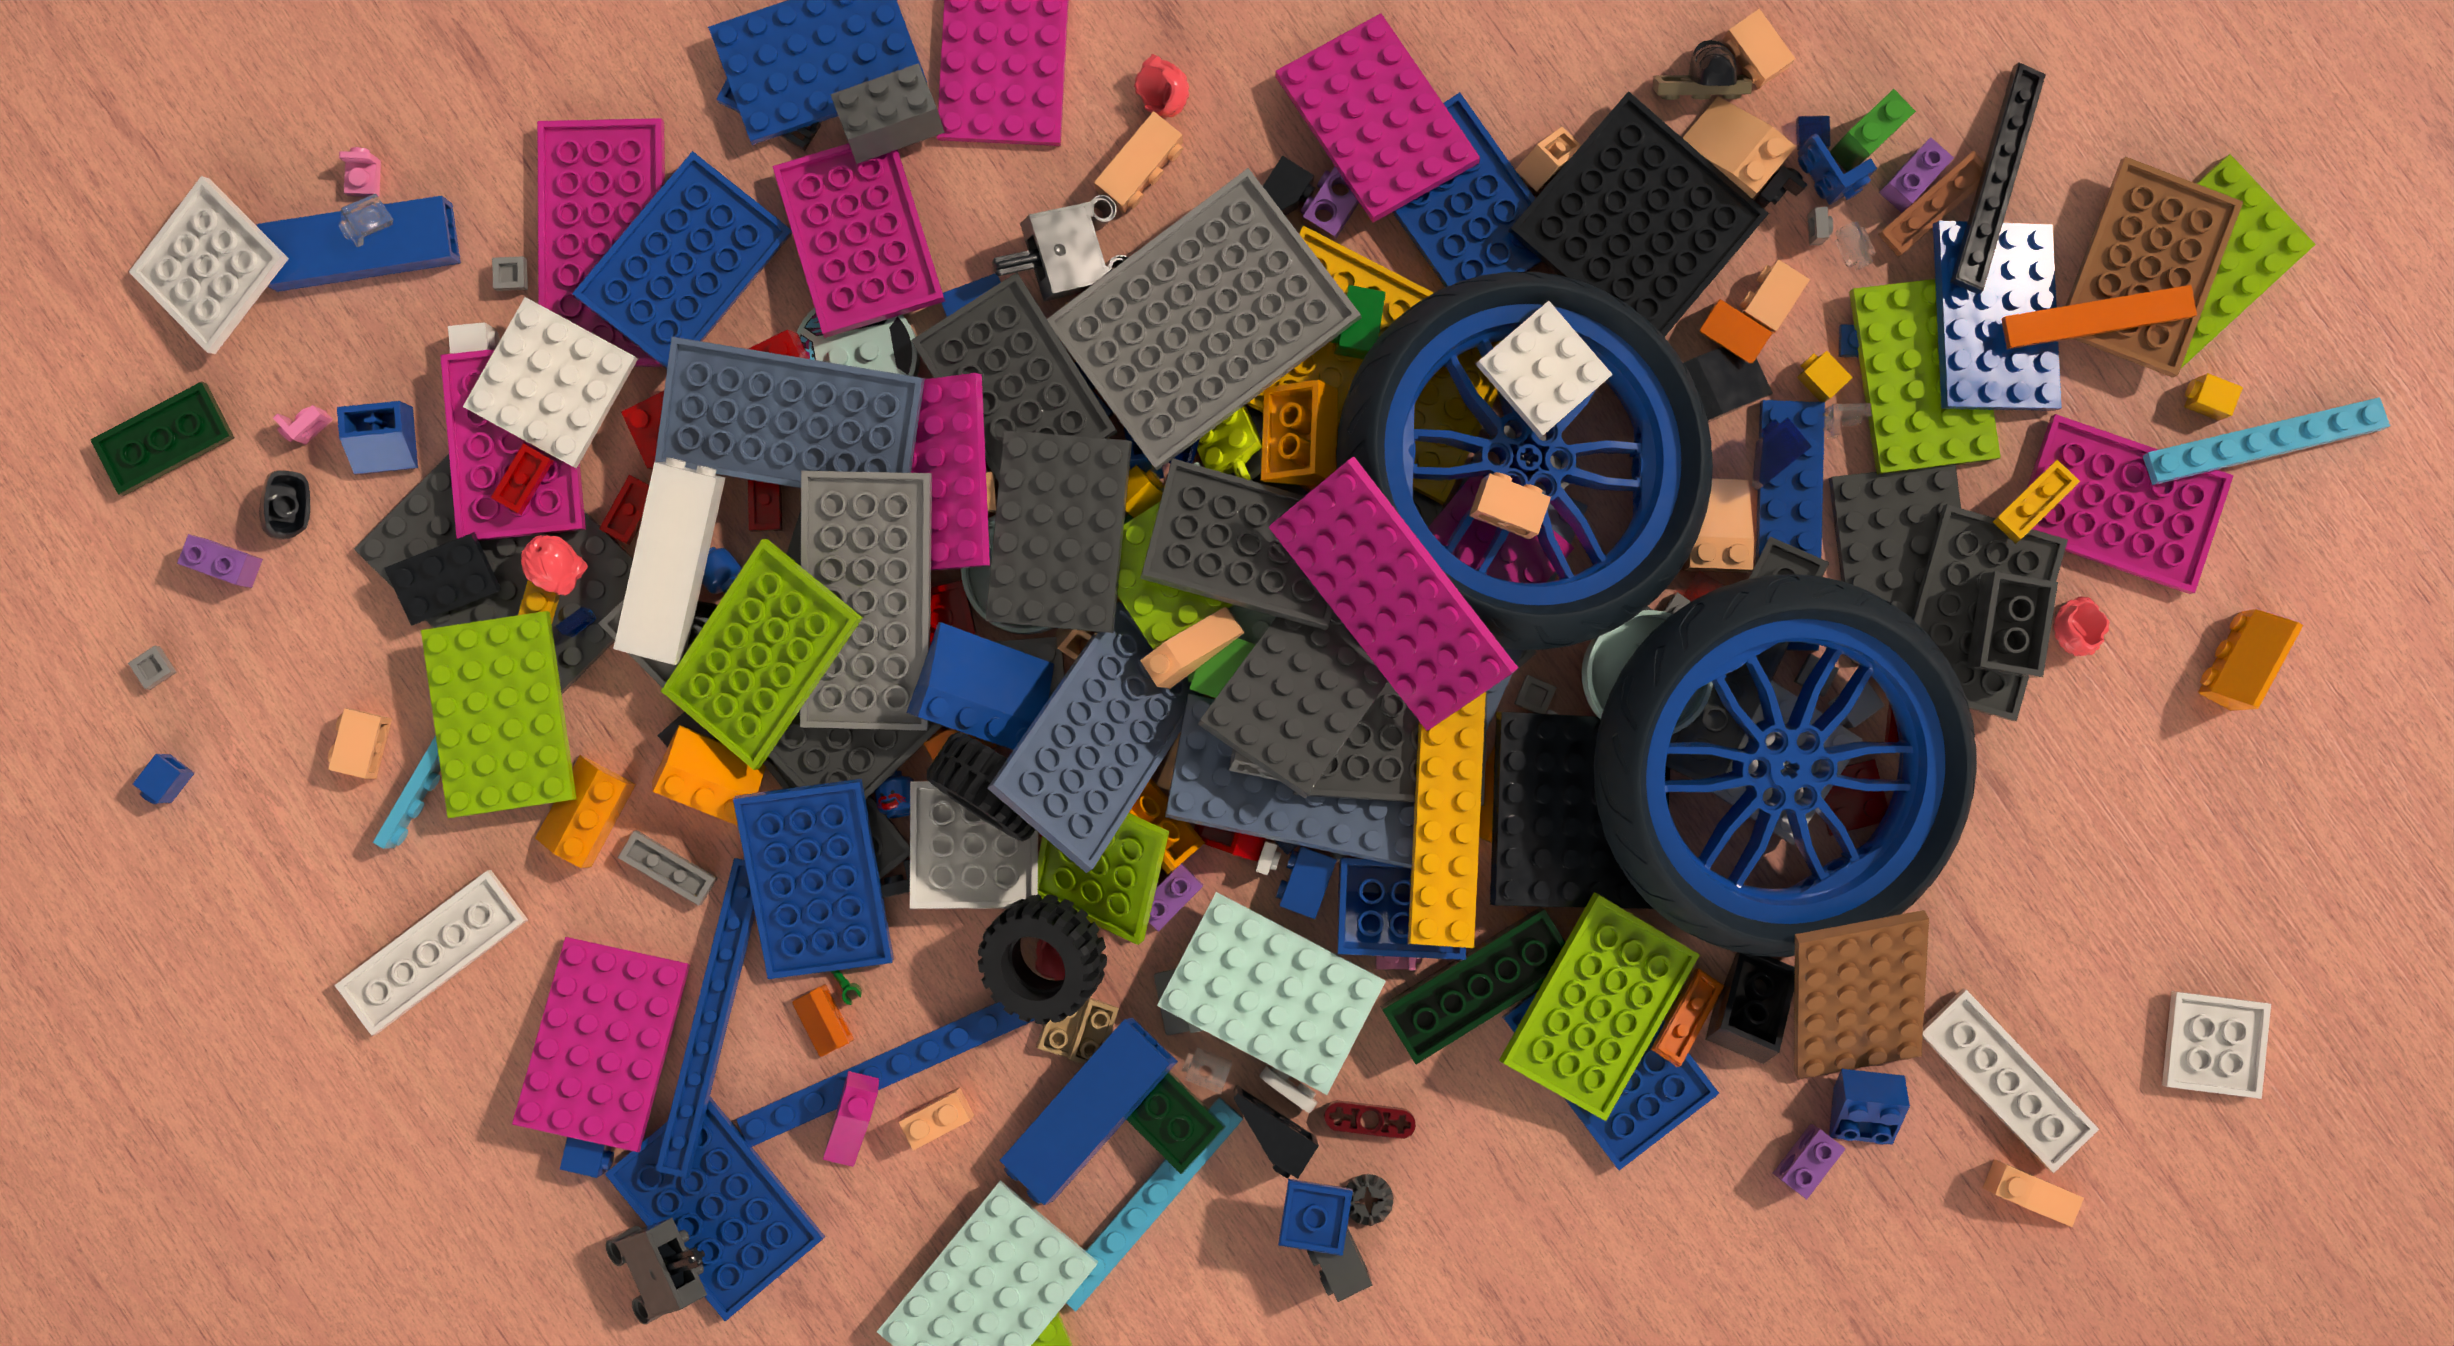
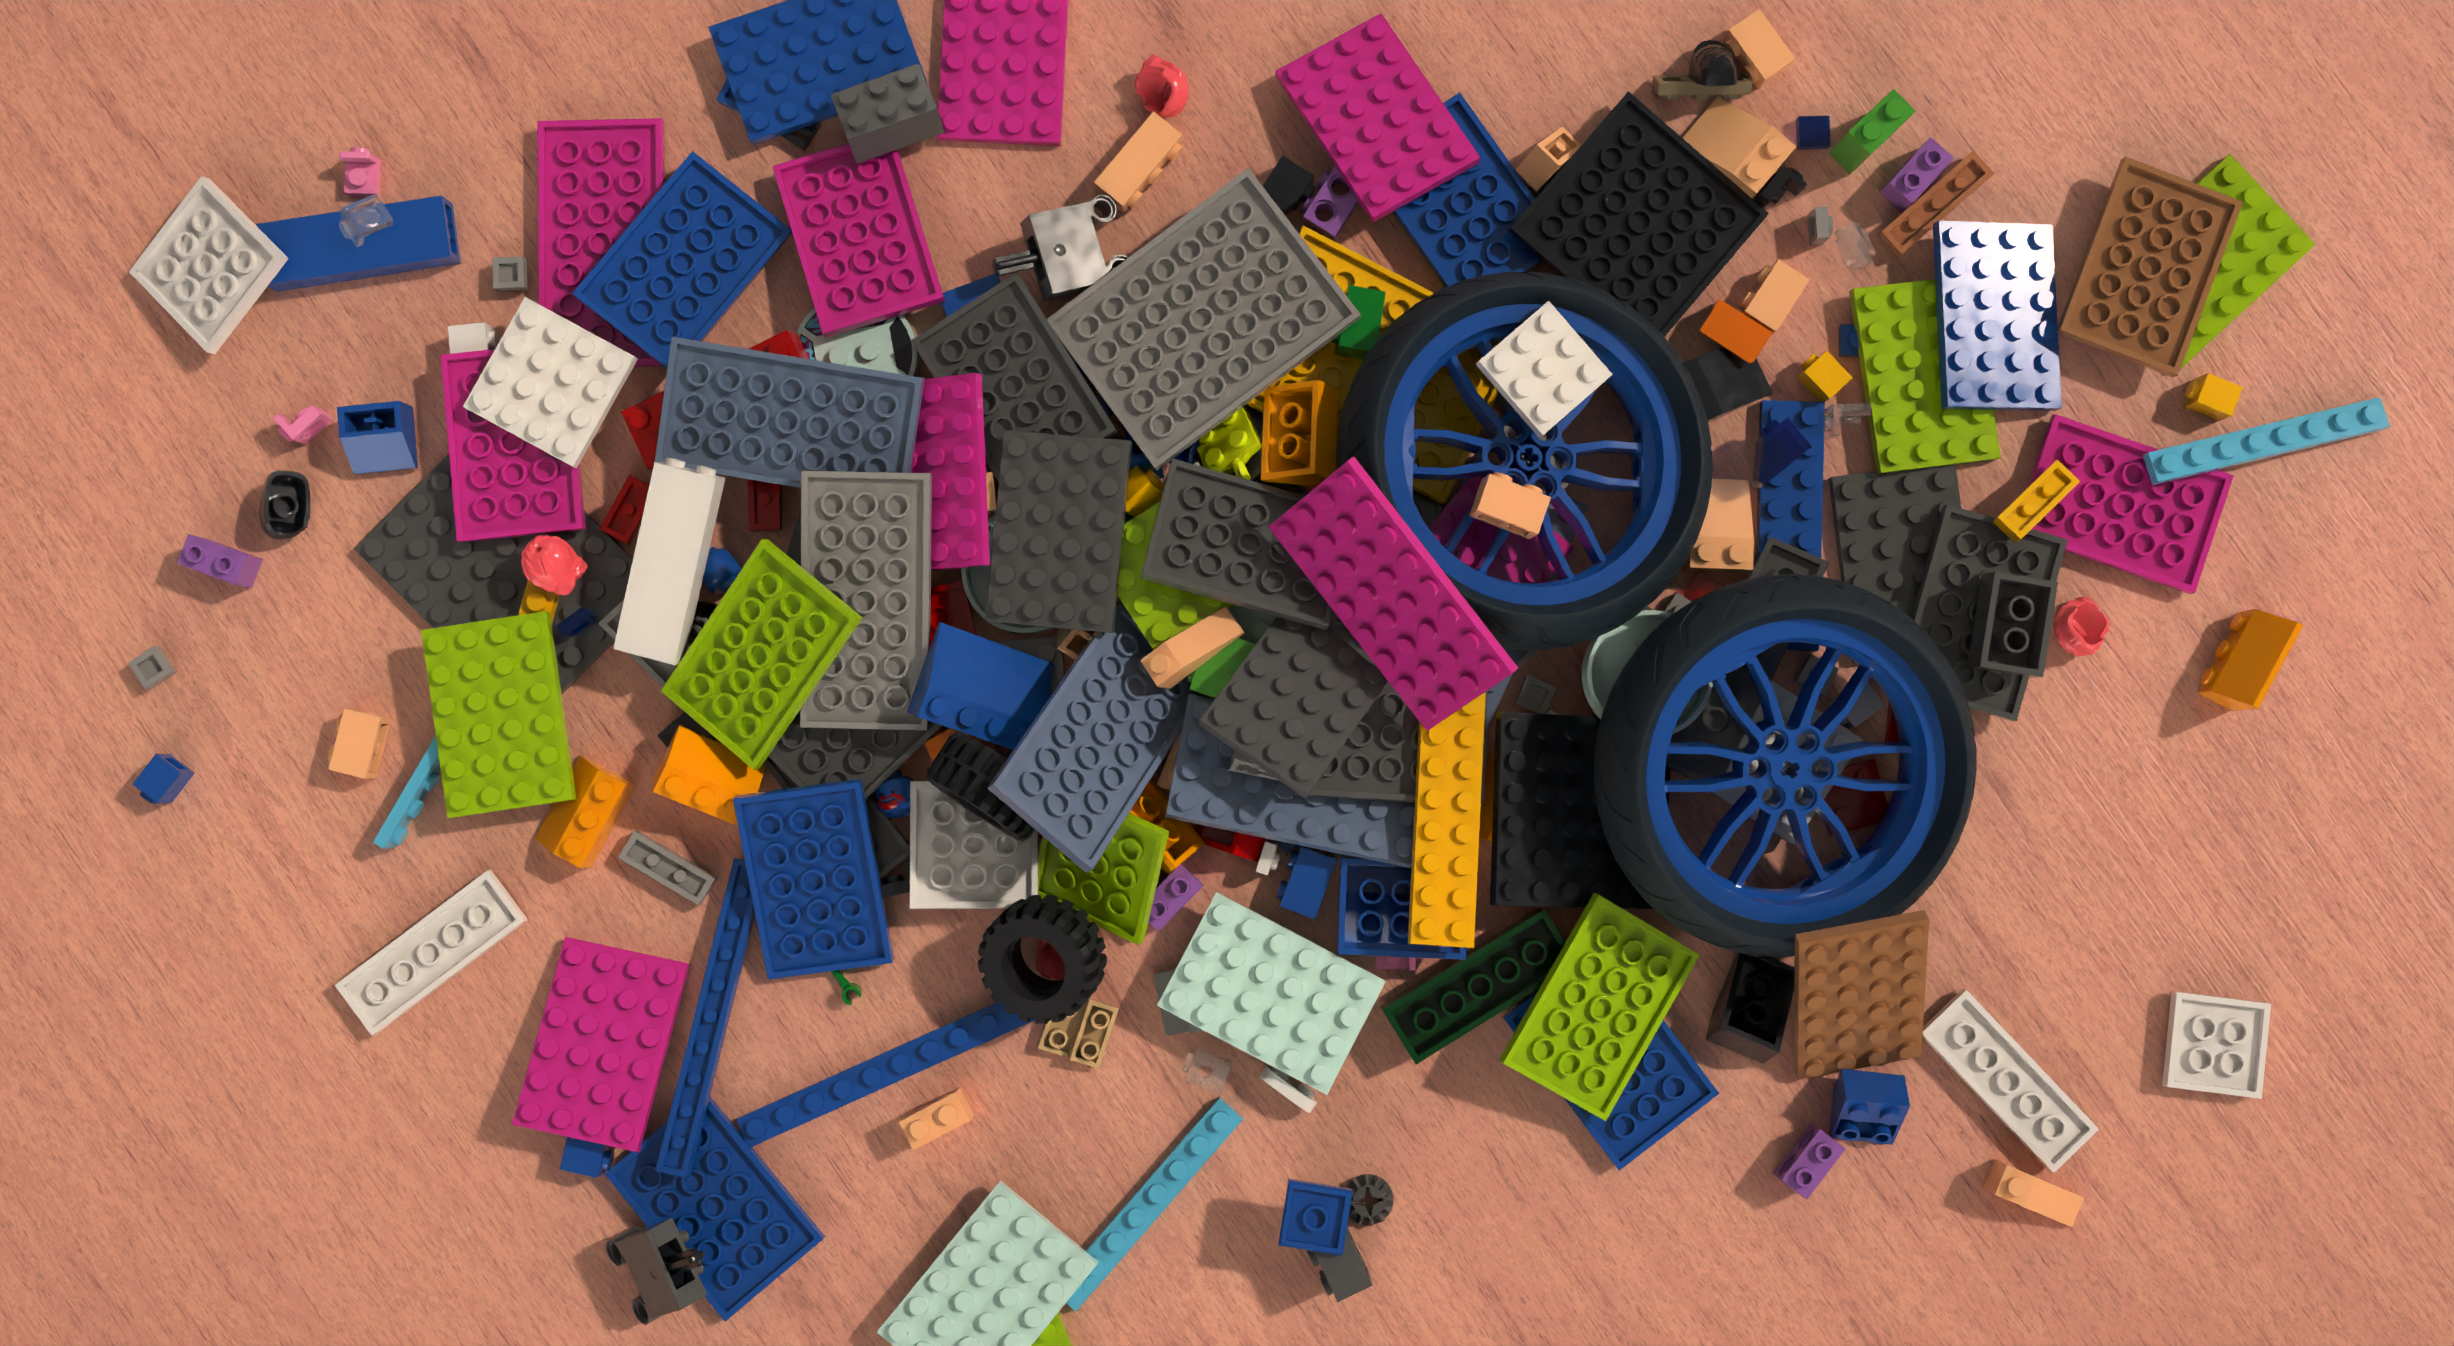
dark green plate [90,381,235,496] -> none
black plate [384,532,501,626] -> none
red plate [491,443,554,515] -> none
orange panel [792,984,854,1057] -> none
dark pink slope [823,1071,879,1167] -> none
blue brick [999,1018,1178,1205] -> none
dark green plate [1126,1071,1226,1174] -> none
black slope [1234,1085,1319,1179] -> none
dark red beam [1324,1100,1416,1139] -> none
orange tile [1651,968,1724,1067] -> none
blue bracket [1797,134,1877,205] -> none
black tile [1950,62,2046,294] -> none
orange tile [2001,285,2197,349] -> none

